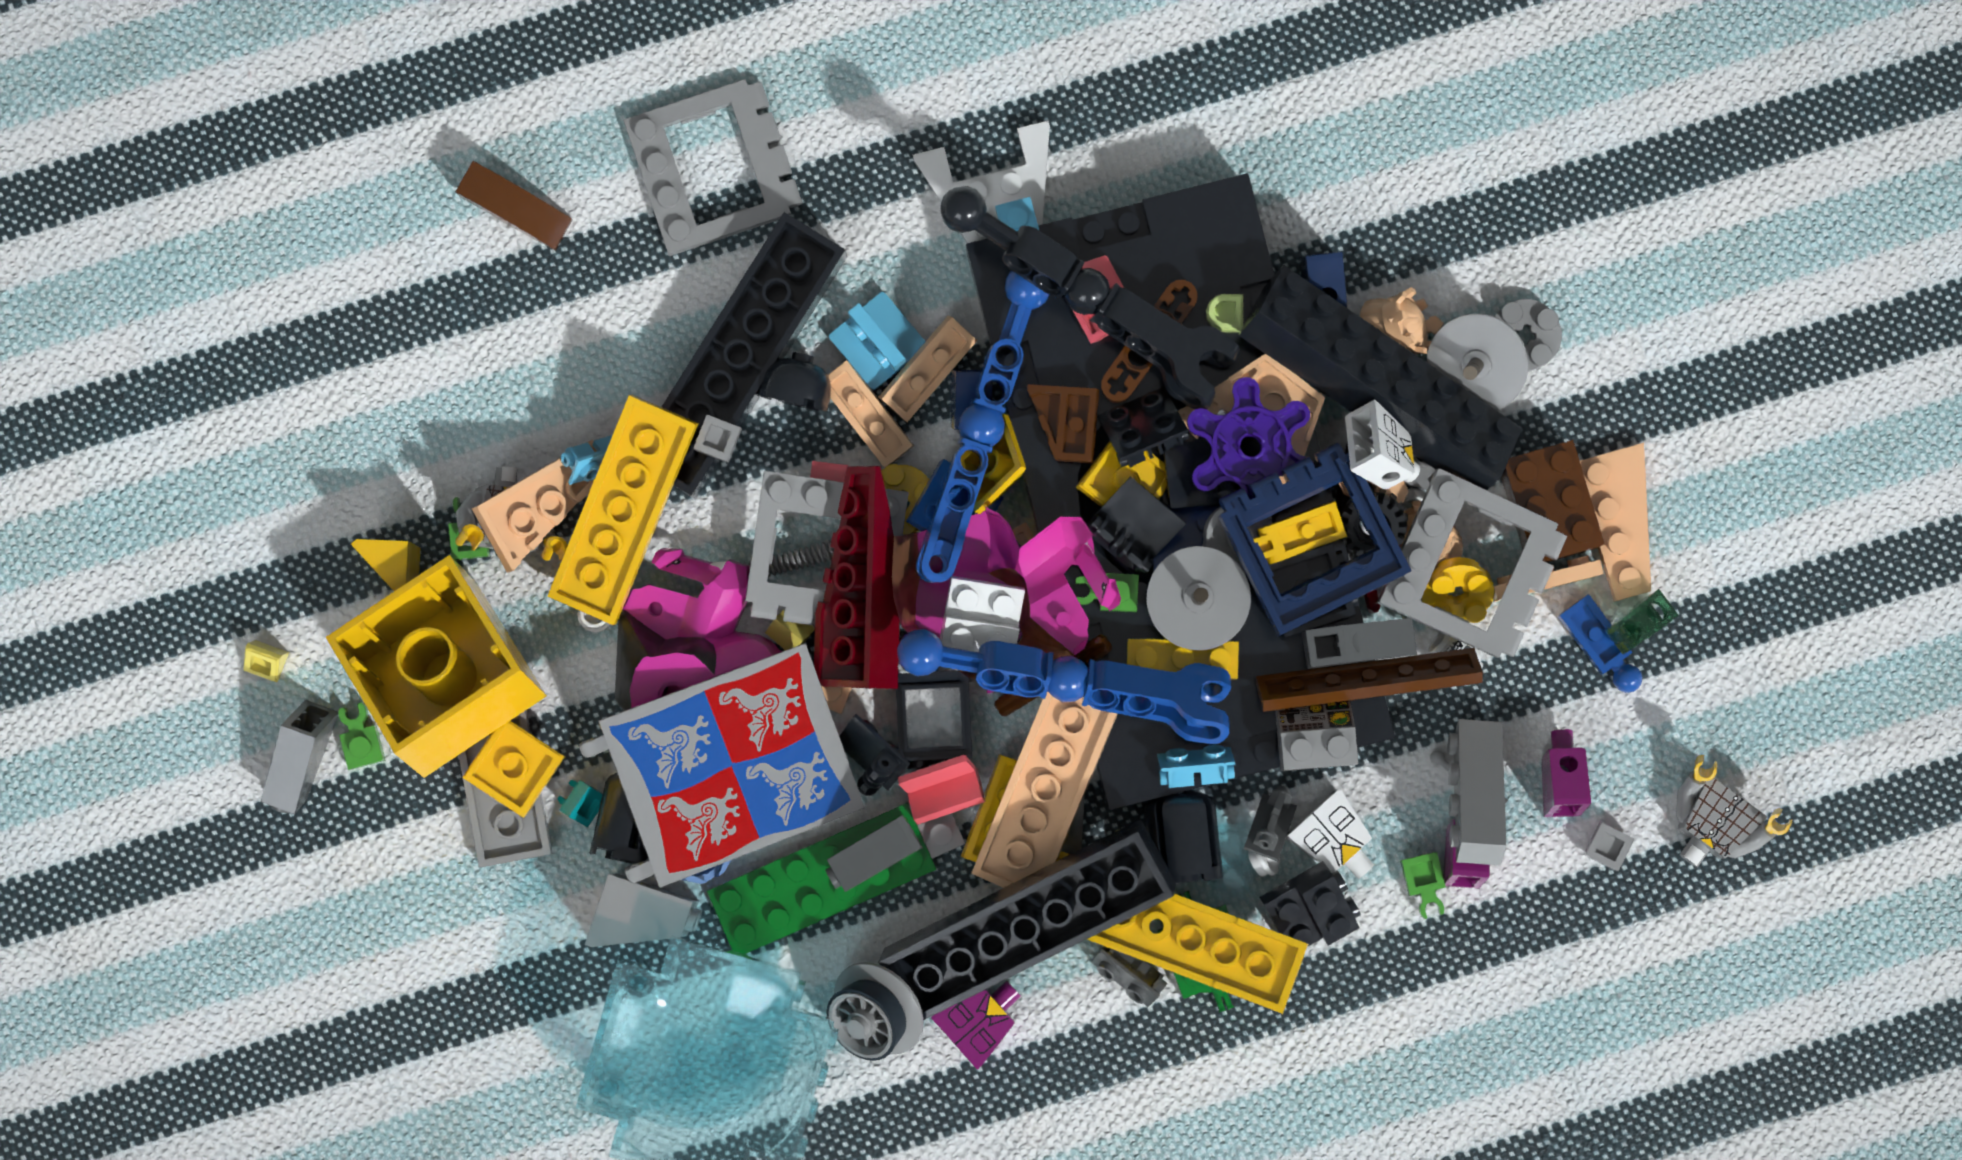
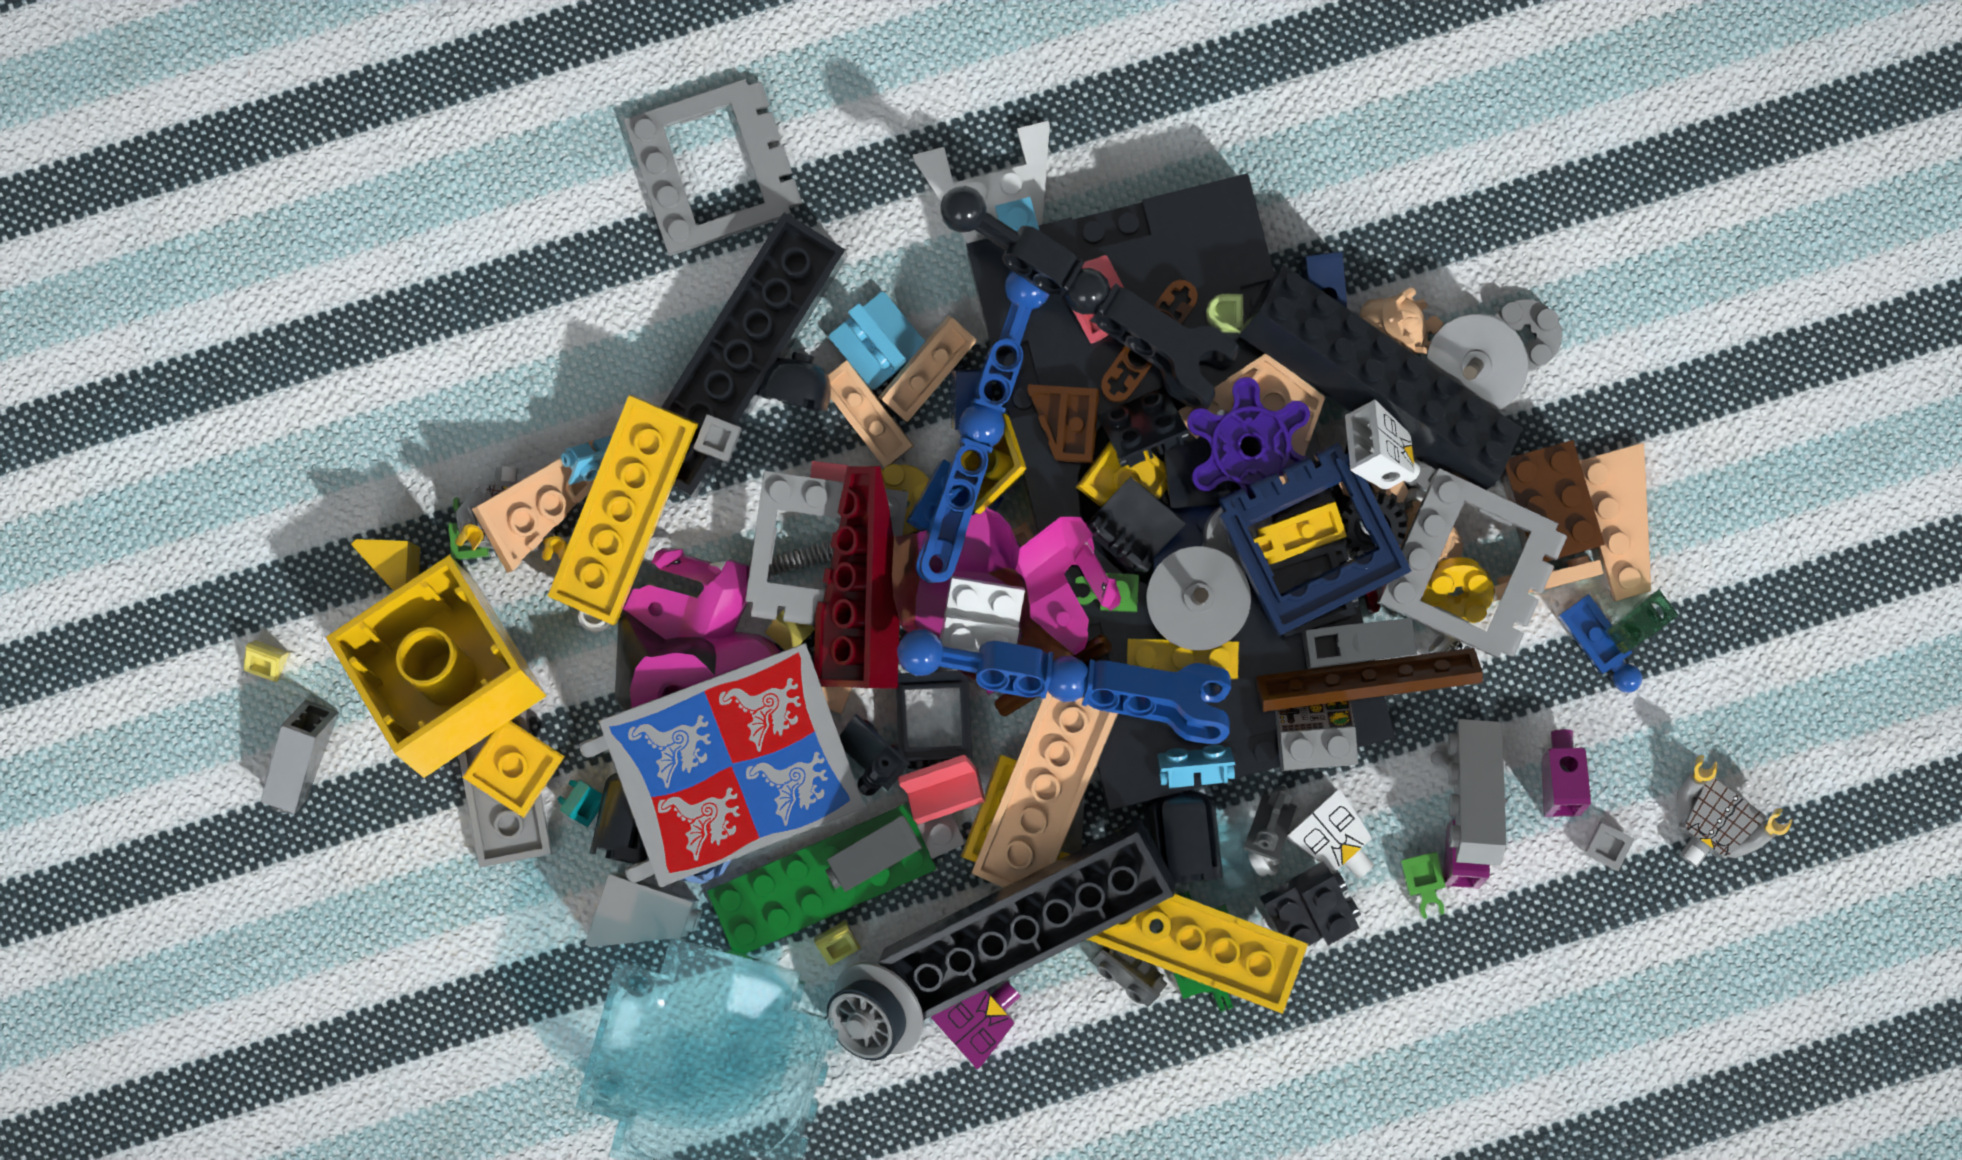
bright green plate [338,702,386,770] -> none
reddish brown slope [455,161,573,251] -> none
none -> light yellow slope [814,920,861,966]

